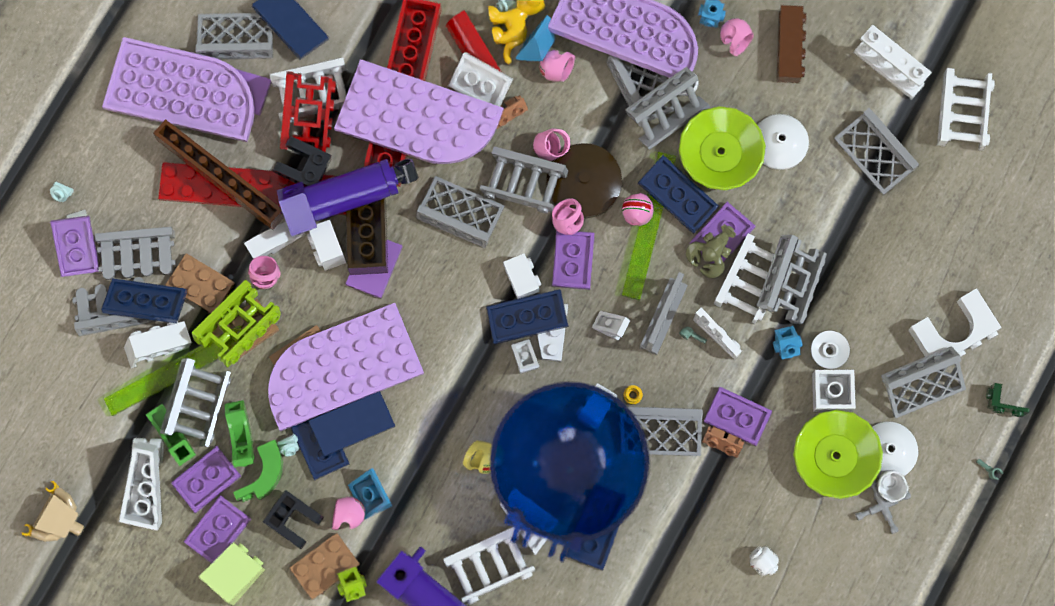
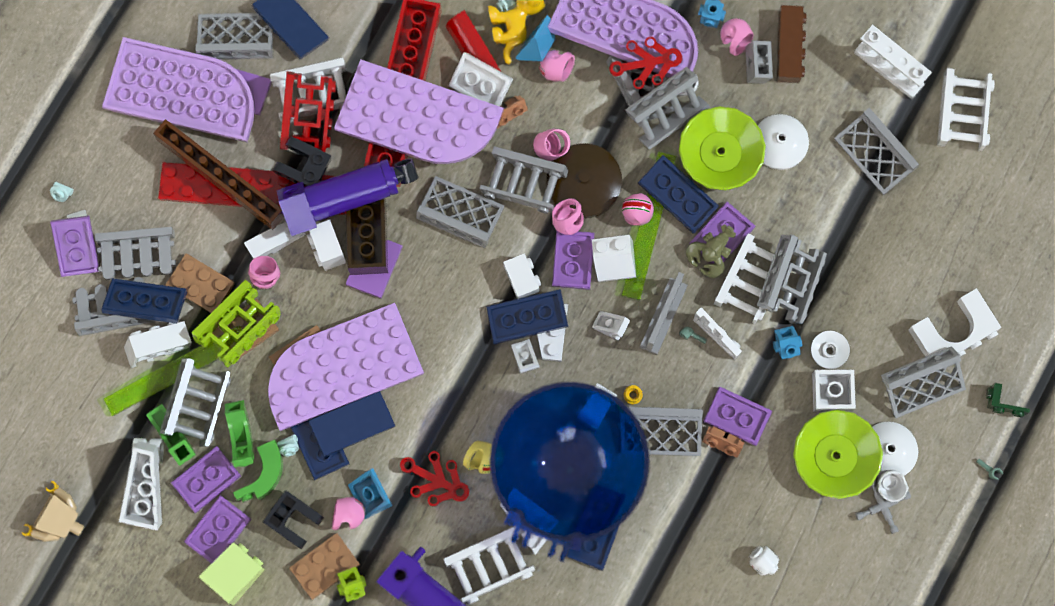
none -> red plant [400,451,470,507]
none -> white slope [592,235,636,282]
none -> red plant [609,37,682,89]
none -> light grey brick [745,41,773,84]

